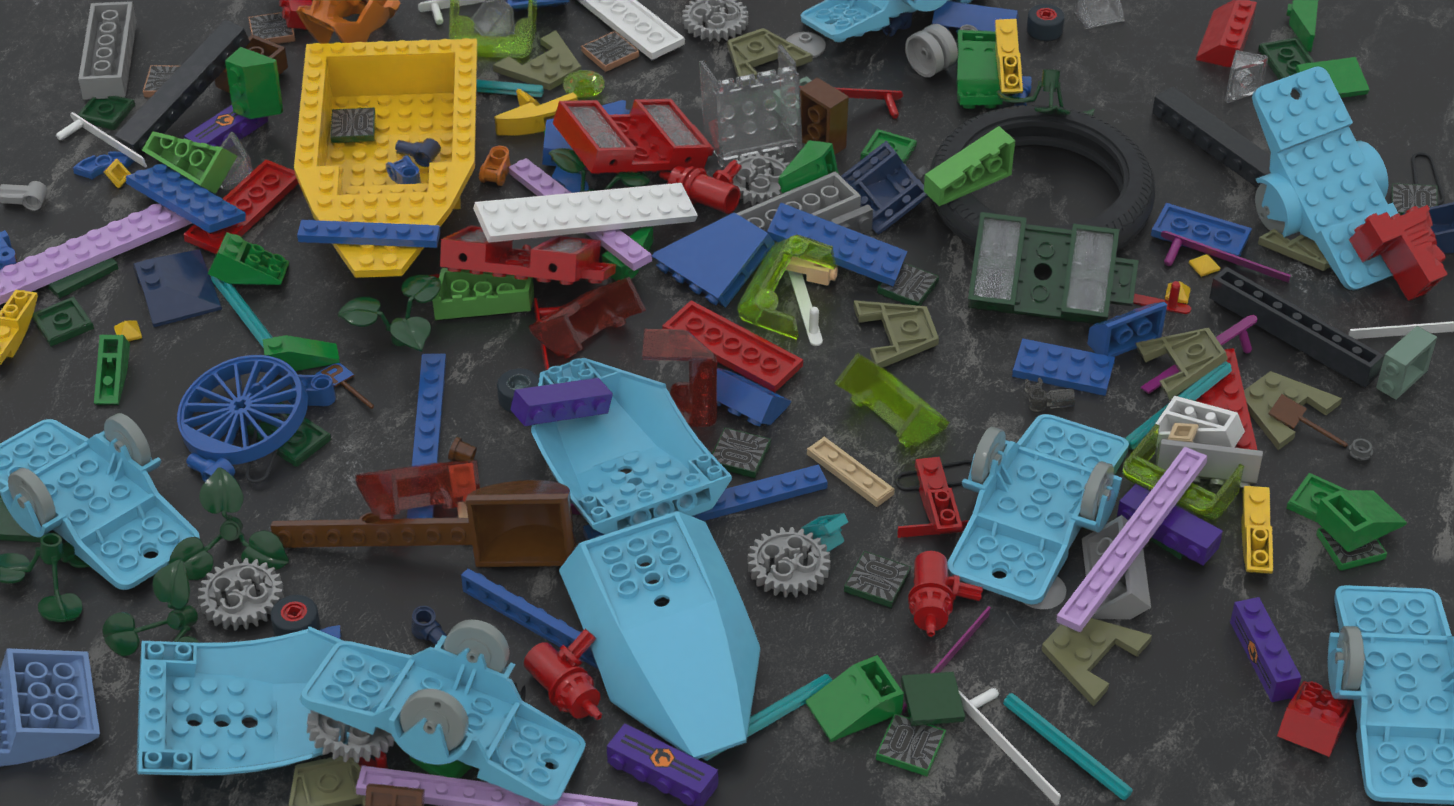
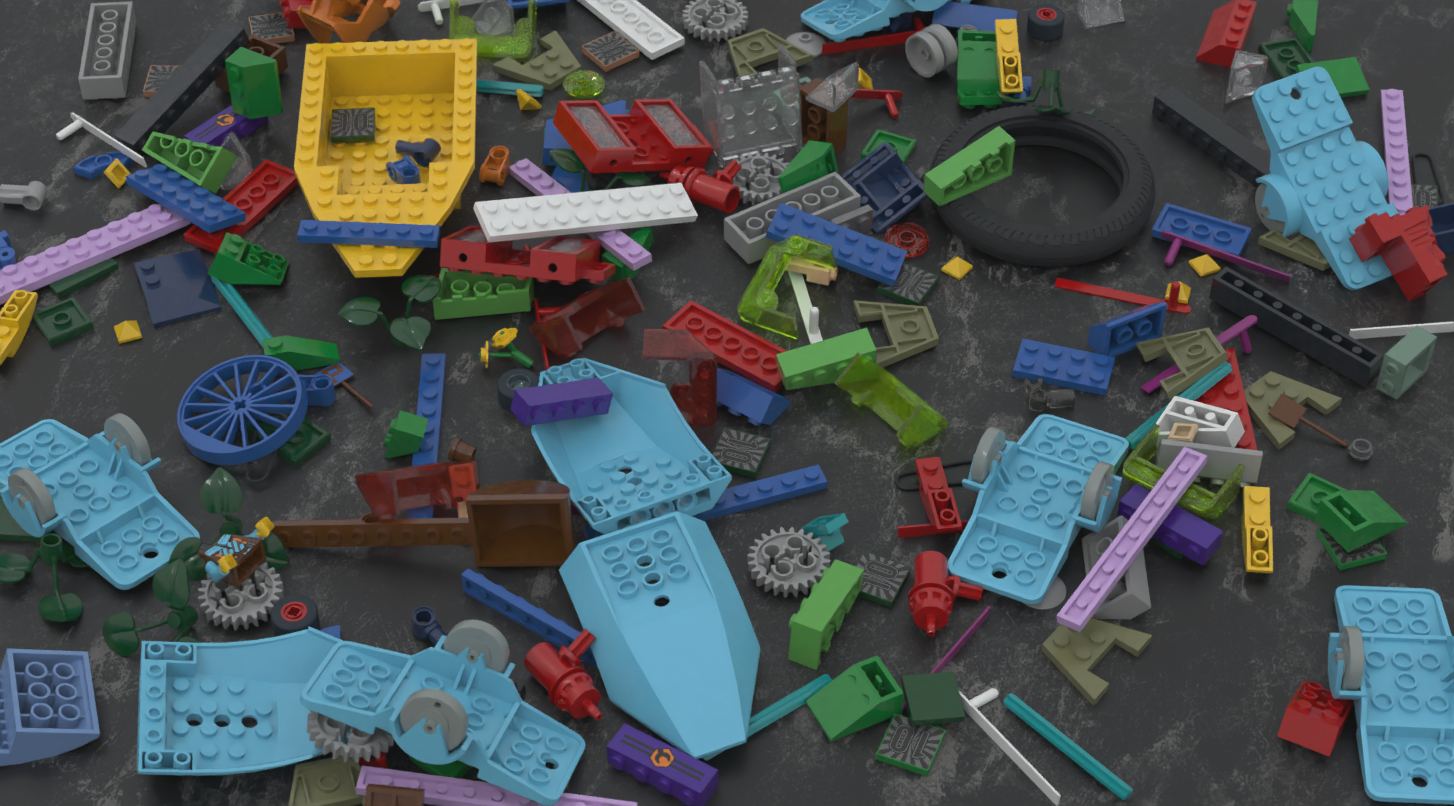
dark green tile [78,96,135,130] -> none
green slope [94,335,130,405] -> none
blue pin [186,453,235,482] -> none
yellow slope [494,92,578,136] -> none
blue slope [652,212,775,308] -> none
tan tile [807,437,895,507] -> none
piece [968,212,1138,324] -> none
dark purple brick [1230,597,1302,702] -> none
none -> torso [199,517,275,588]
none -> green slope [383,410,428,459]
none -> plant [478,328,534,368]
none -> bright green wedge [776,328,877,390]
none -> bright green wedge [788,559,864,670]
none -> clear slope [805,62,859,112]
none -> red piece [822,17,925,55]
none -> yellow slope [853,67,873,89]
none -> clear red tile [884,222,929,258]
none -> yellow slope [941,256,973,280]
none -> lavender plate [1380,89,1413,216]

